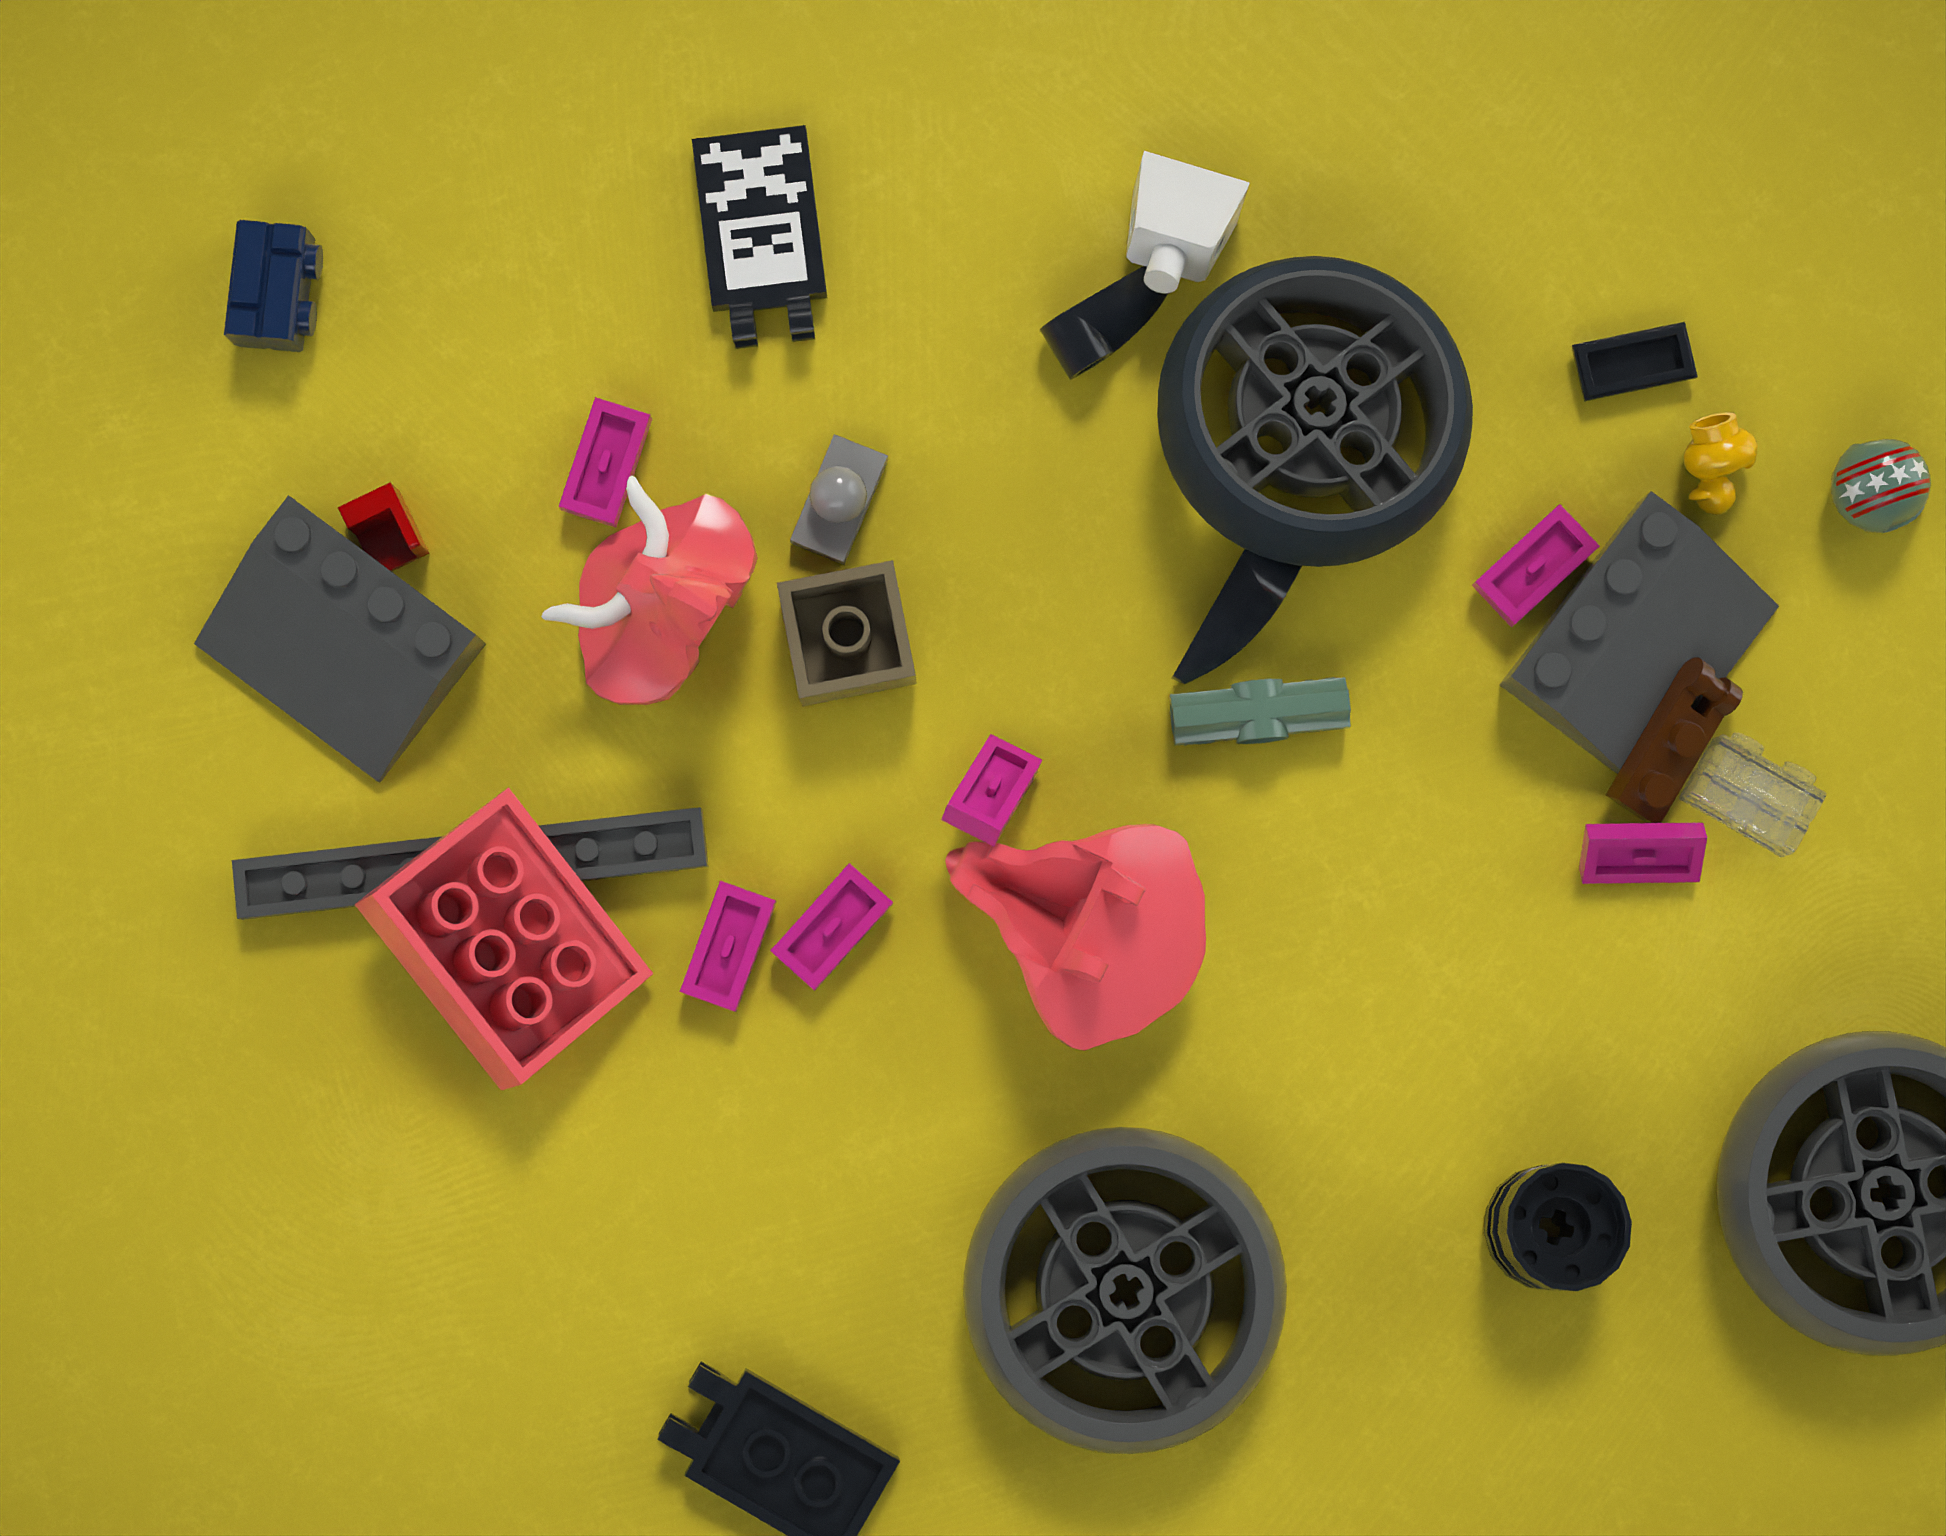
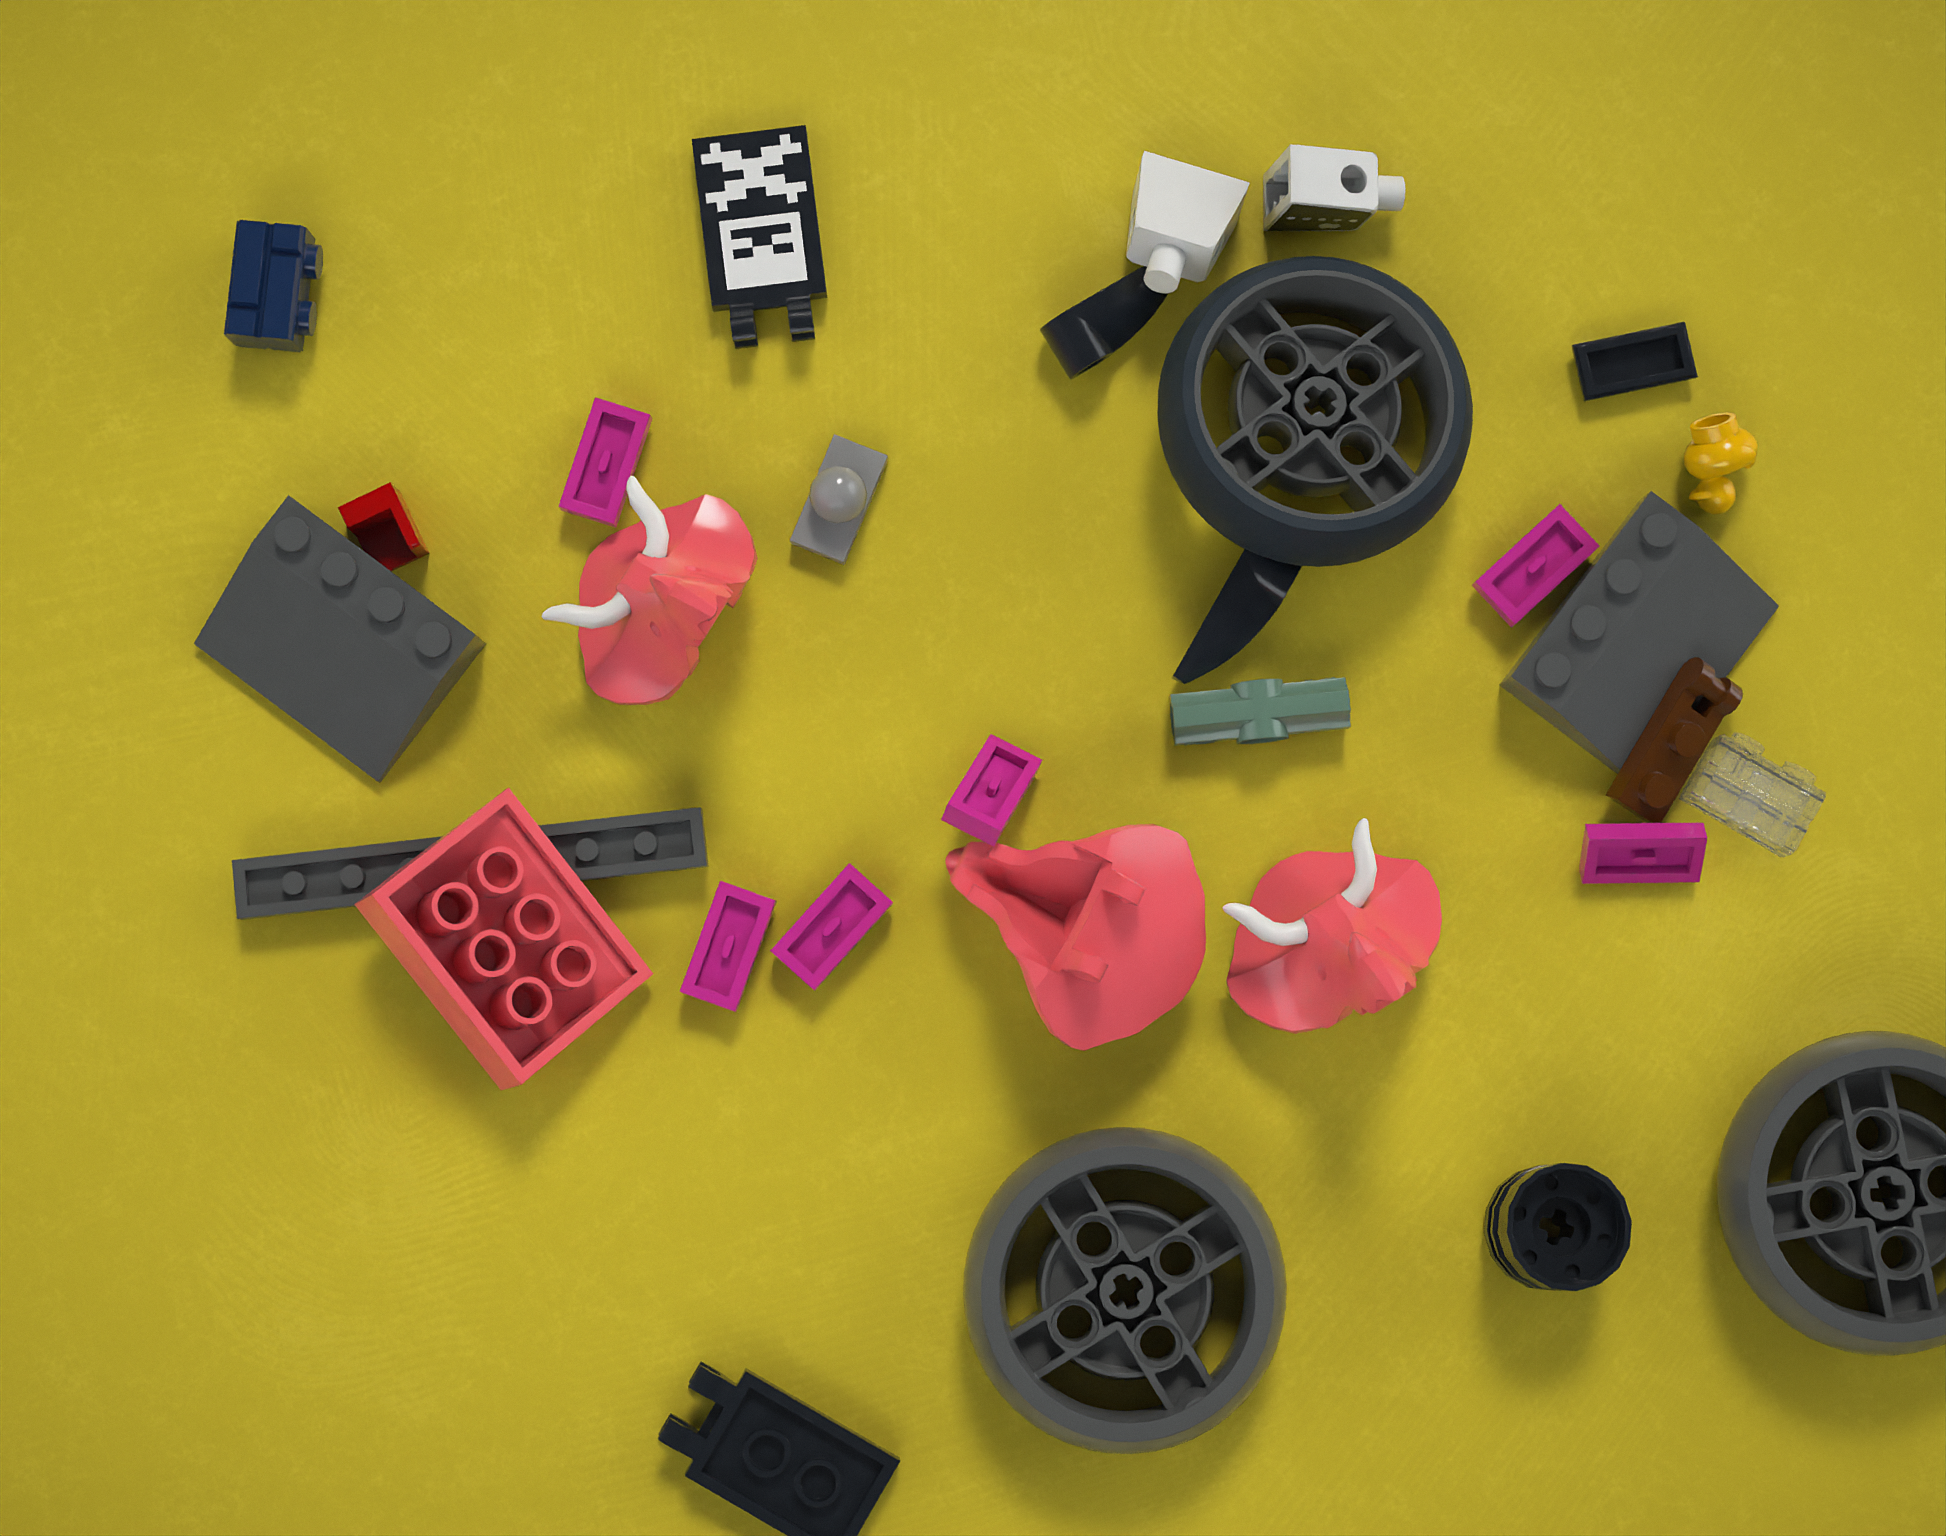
dark tan brick [777,560,917,706] -> none
sand green helmet [1830,439,1931,533] -> none
none -> coral animal [1223,818,1442,1034]
none -> white torso [1263,144,1405,231]

